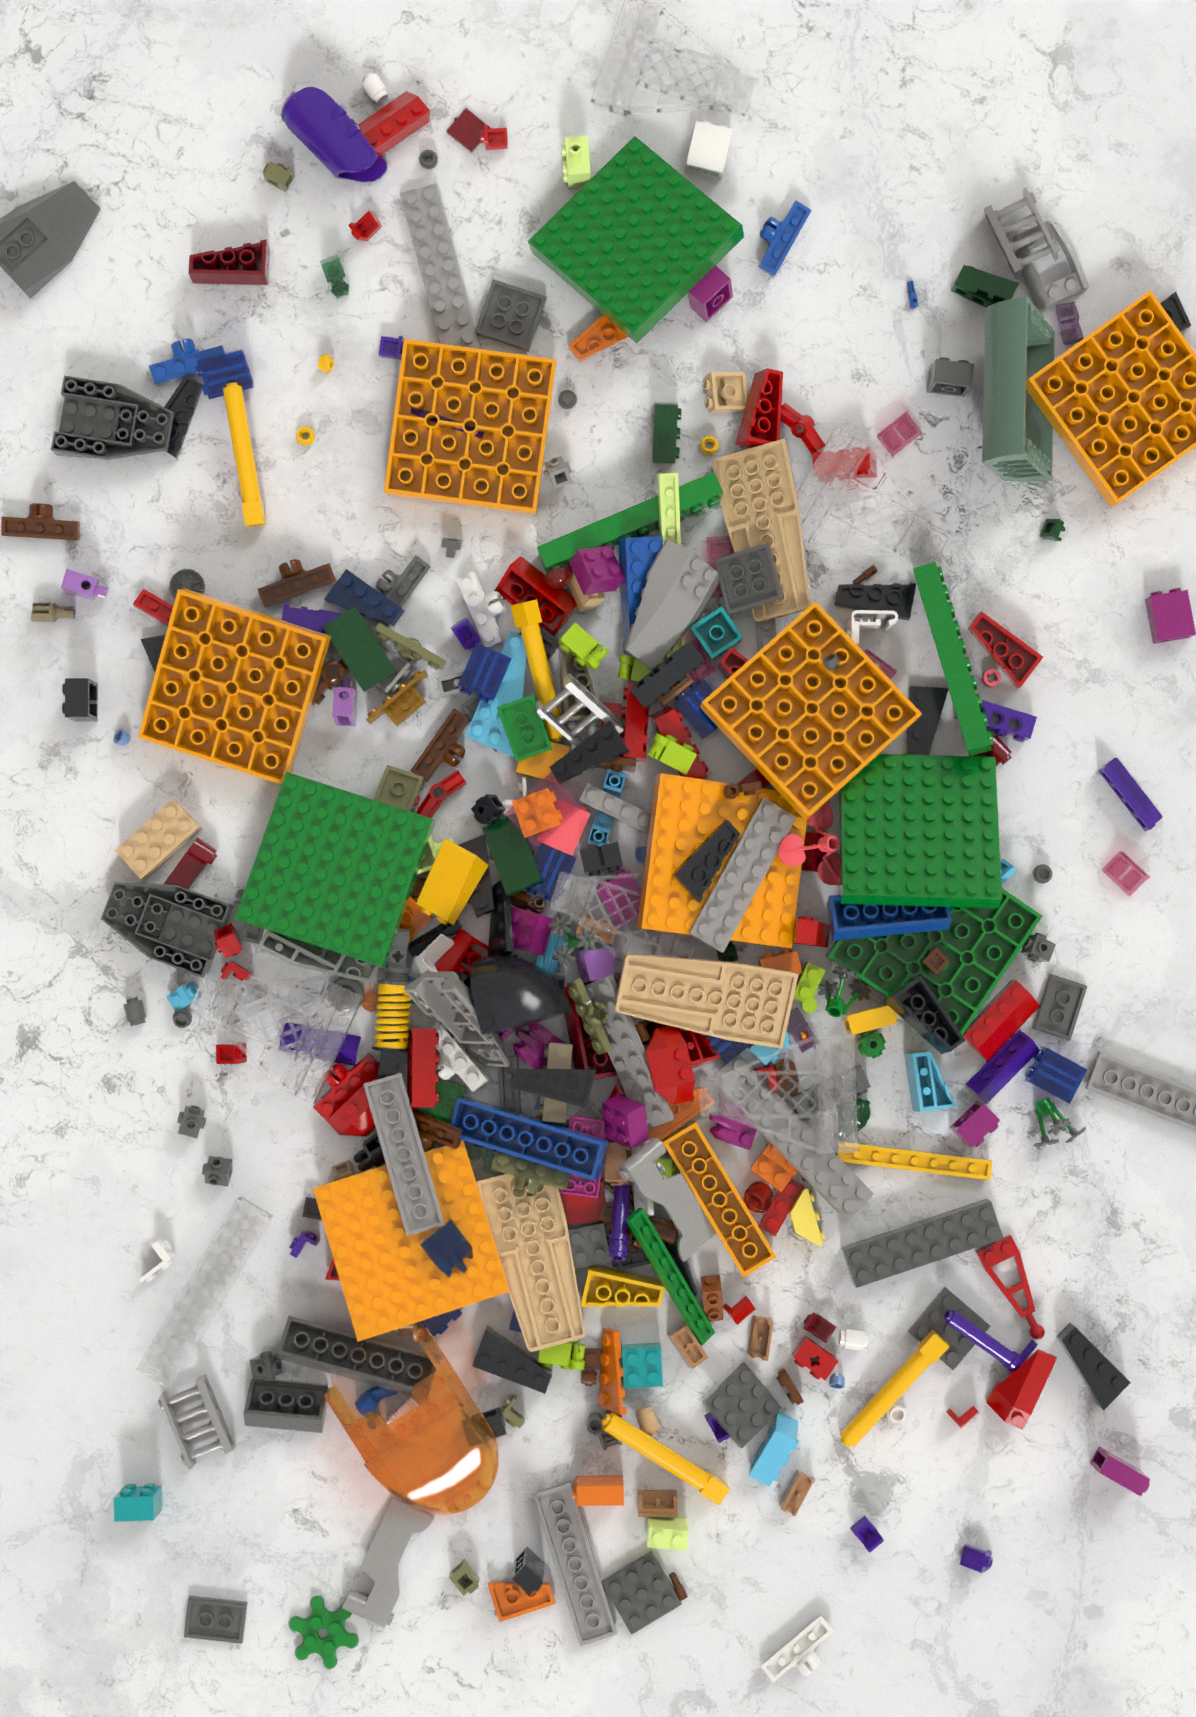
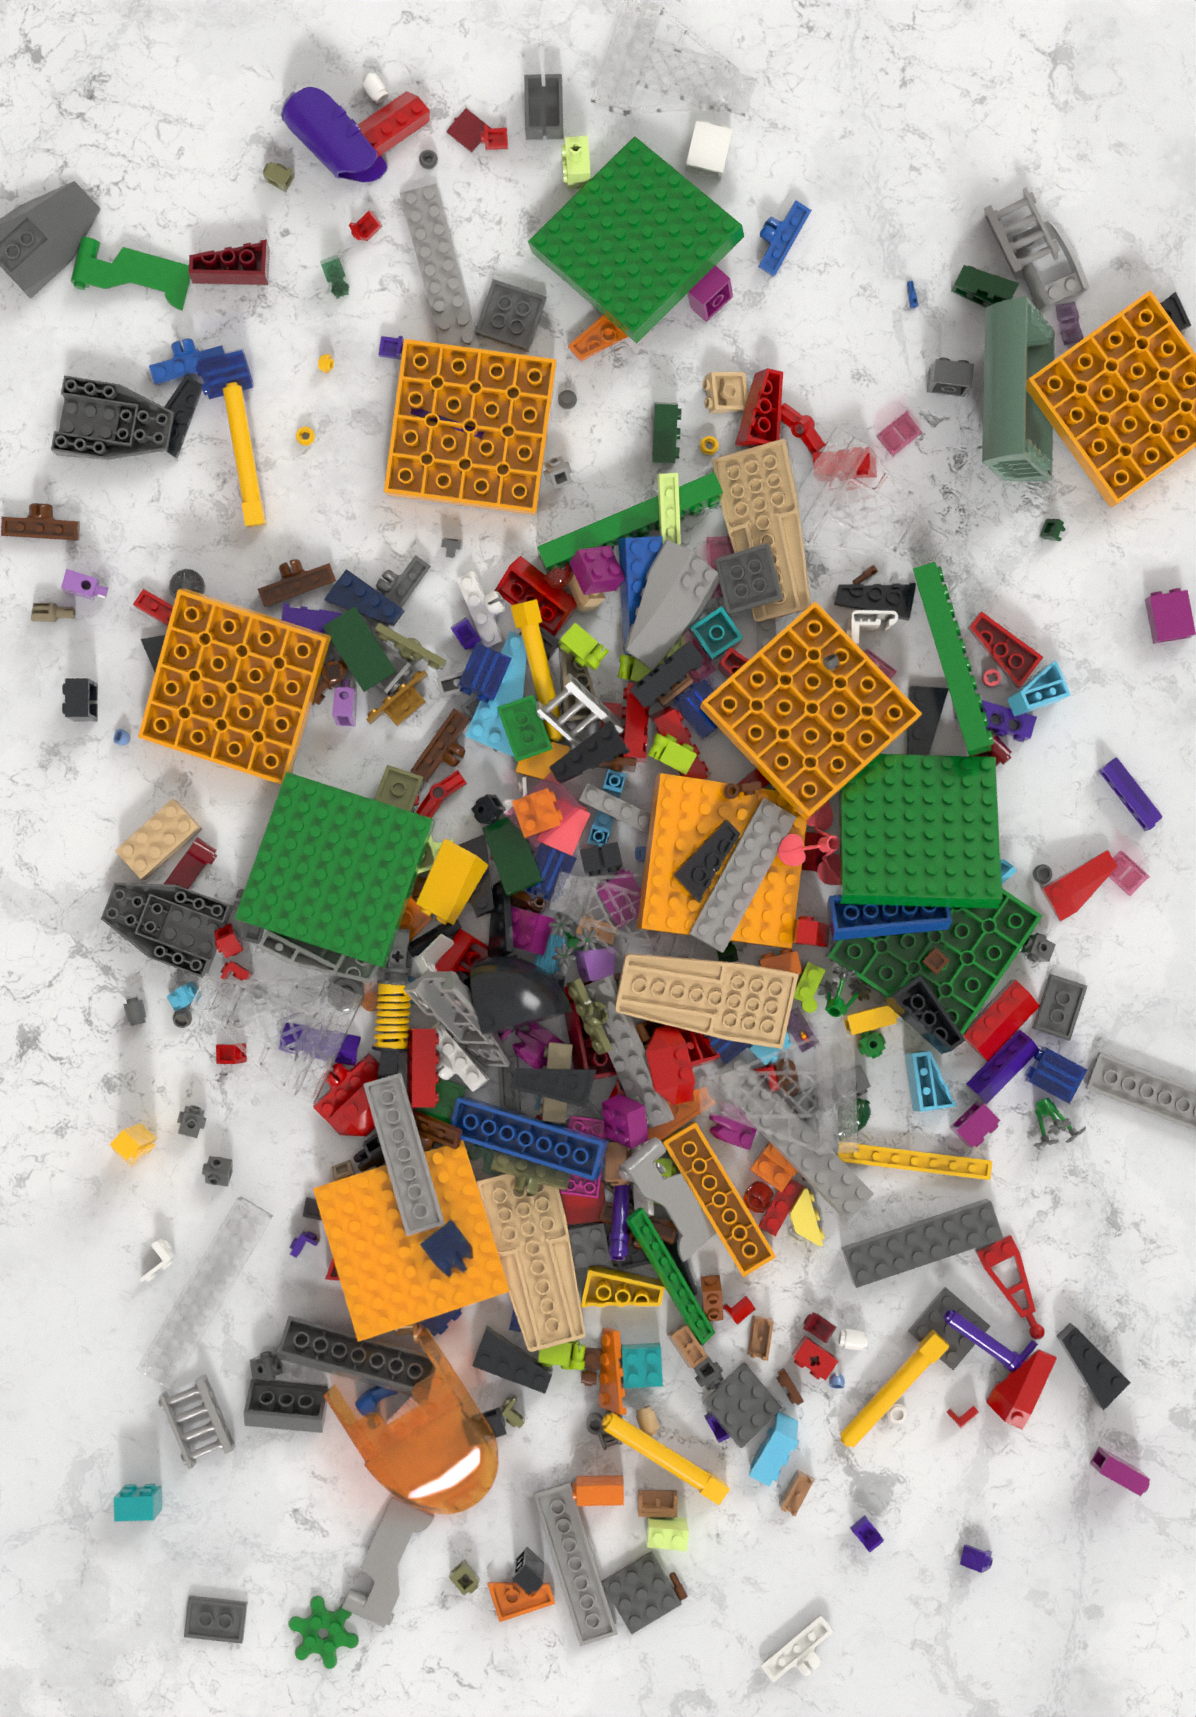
none -> green door [70,237,191,311]
none -> yellow wedge [109,1123,158,1167]
none -> dark grey piece [524,74,564,140]
none -> dark grey brick [693,1357,723,1391]
none -> medium azure wedge [1007,661,1071,717]
none -> red wedge [1040,850,1118,922]

